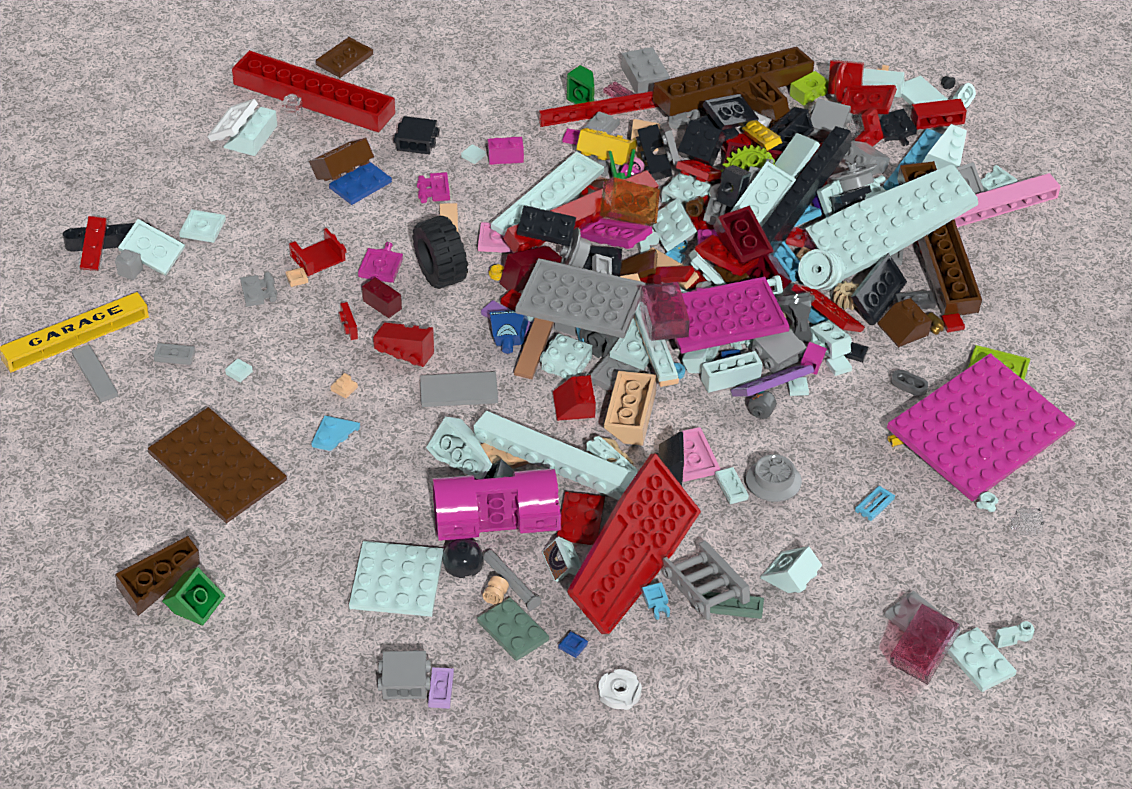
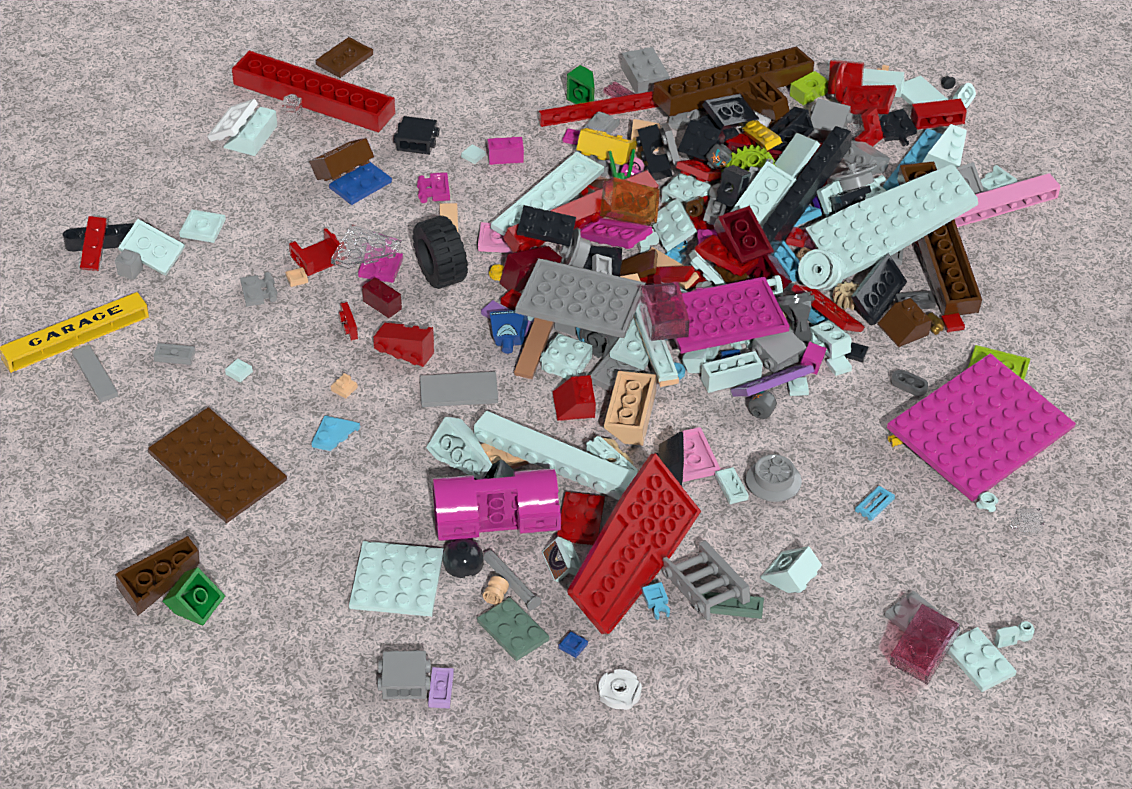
none -> clear plate [331,224,402,269]
none -> dark grey head [706,144,732,170]

